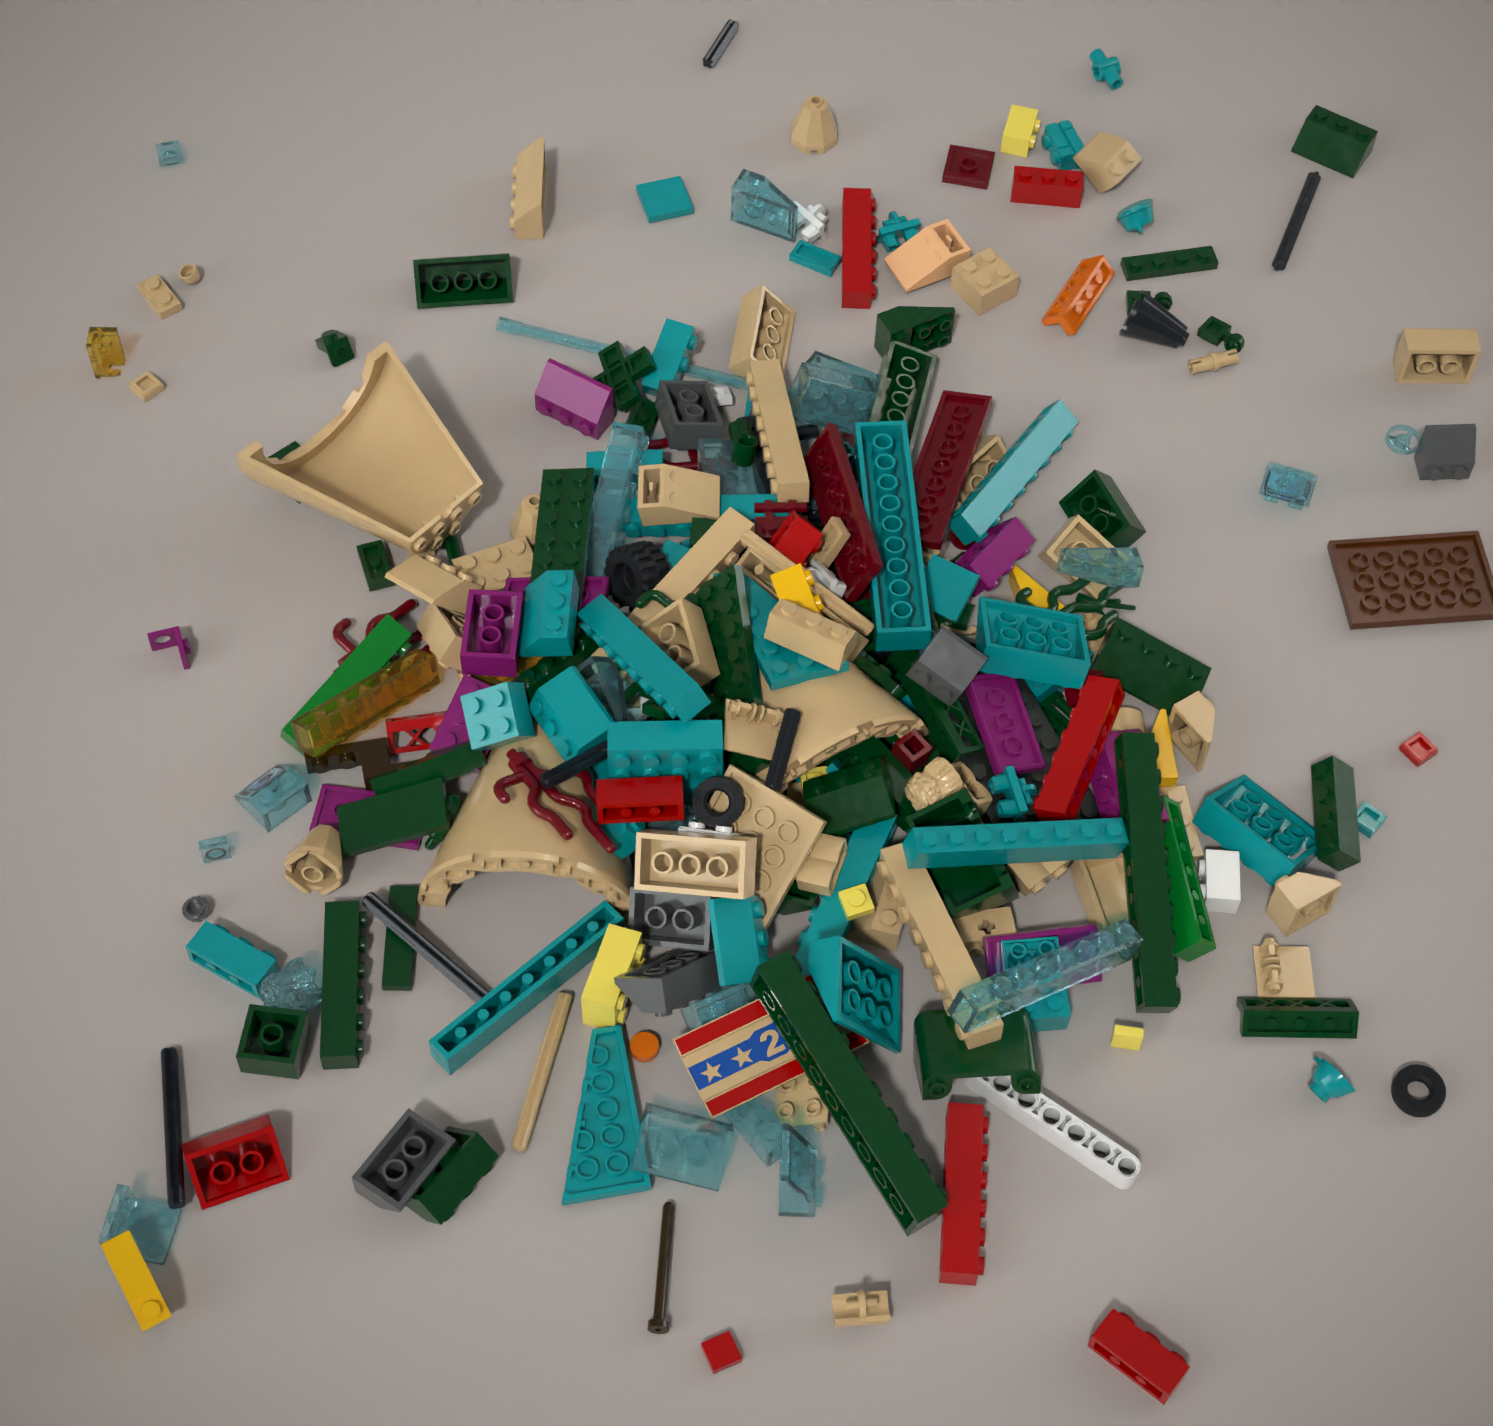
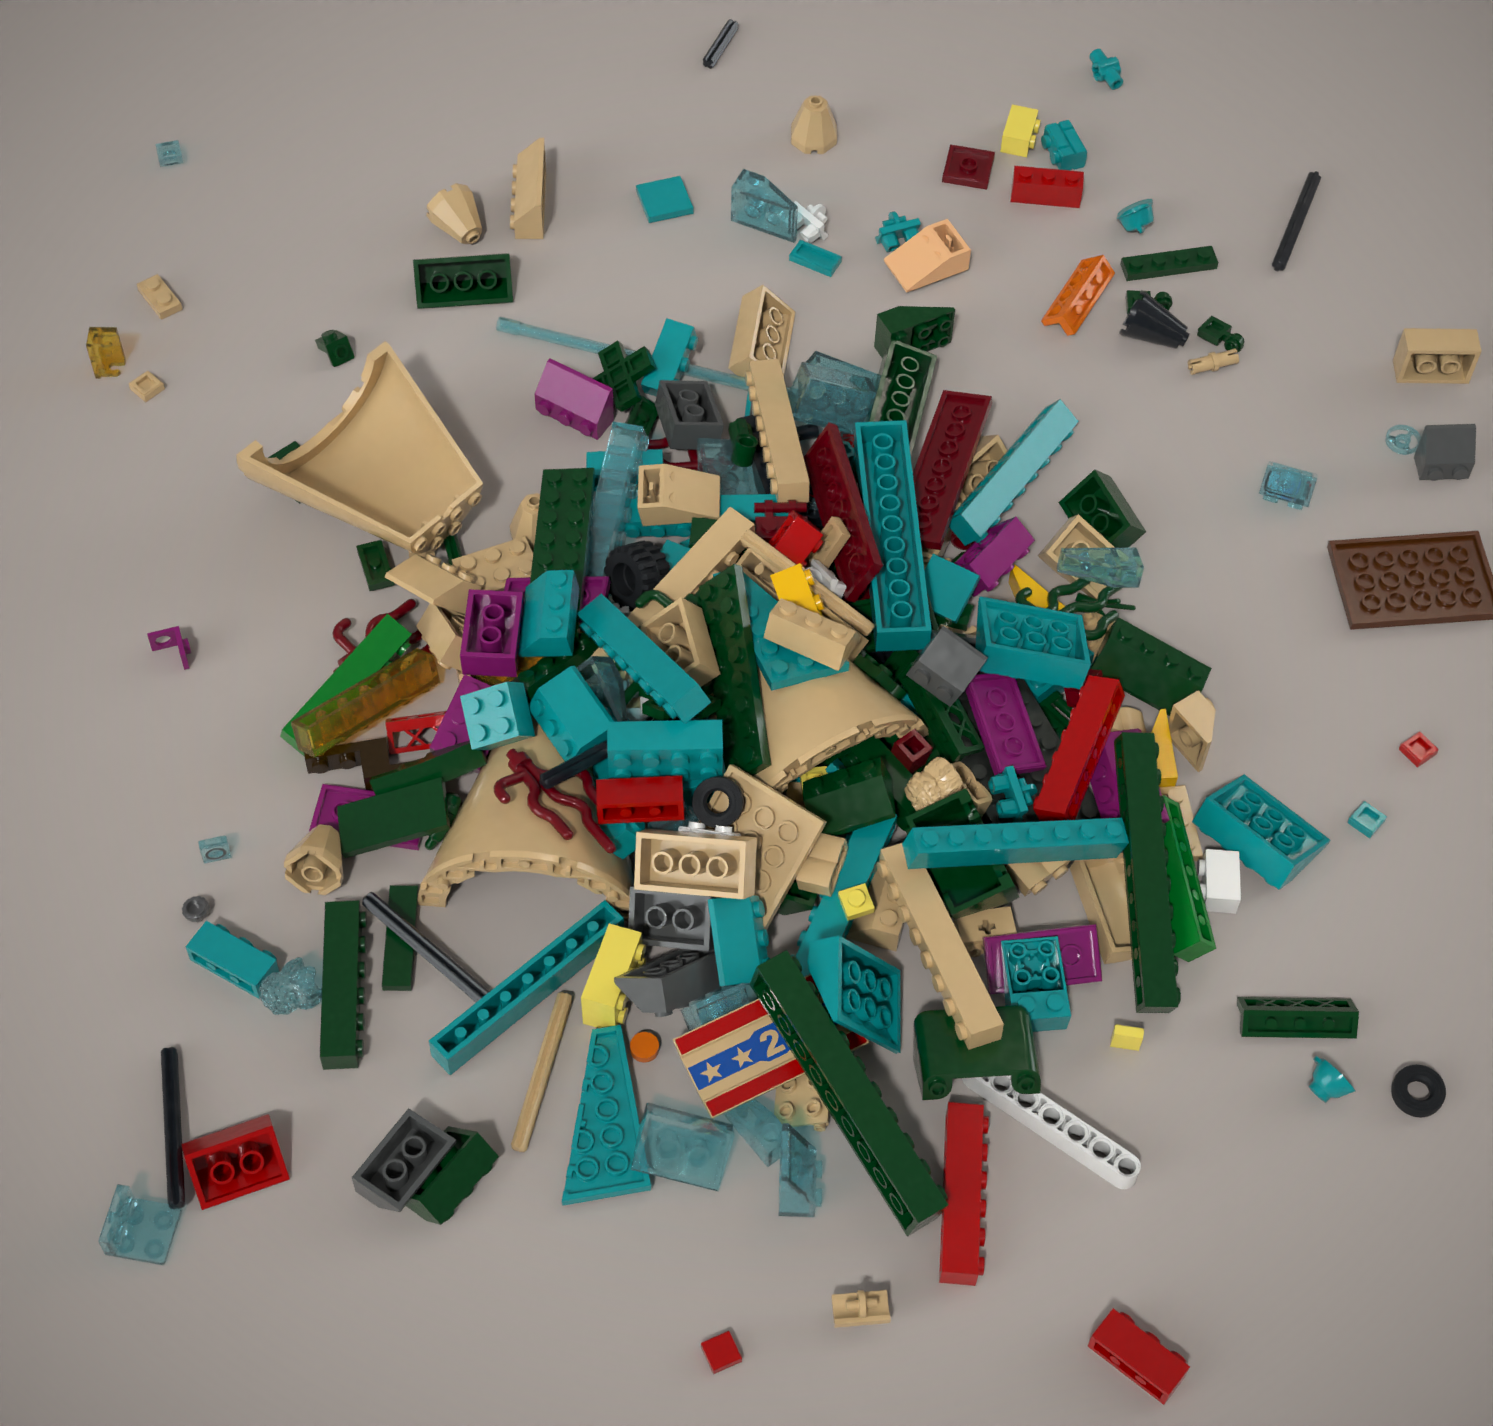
yellow slope [100,1229,172,1331] -> none
tan hinge [178,263,200,285] -> none
clear light blue slope [234,764,312,833] -> none
dark green brick [236,1004,311,1079] -> none
dark brown bar [647,1202,675,1334] -> none
white tile [710,386,733,406] -> none
tan hinge [723,698,784,761] -> none
black axle [764,708,801,791] -> none
red brick [841,188,876,309] -> none
clear light blue brick [947,919,1143,1033] -> none
tan brick [950,247,1020,316] -> none
tan slope [1073,131,1142,194] -> none
tan hinge [1252,938,1315,998] -> none
tan slope [1265,872,1342,937] -> none
dark green slope [1291,105,1378,178] -> none
dark green brick [1311,756,1361,872] -> none
none -> tan cone [426,183,482,244]

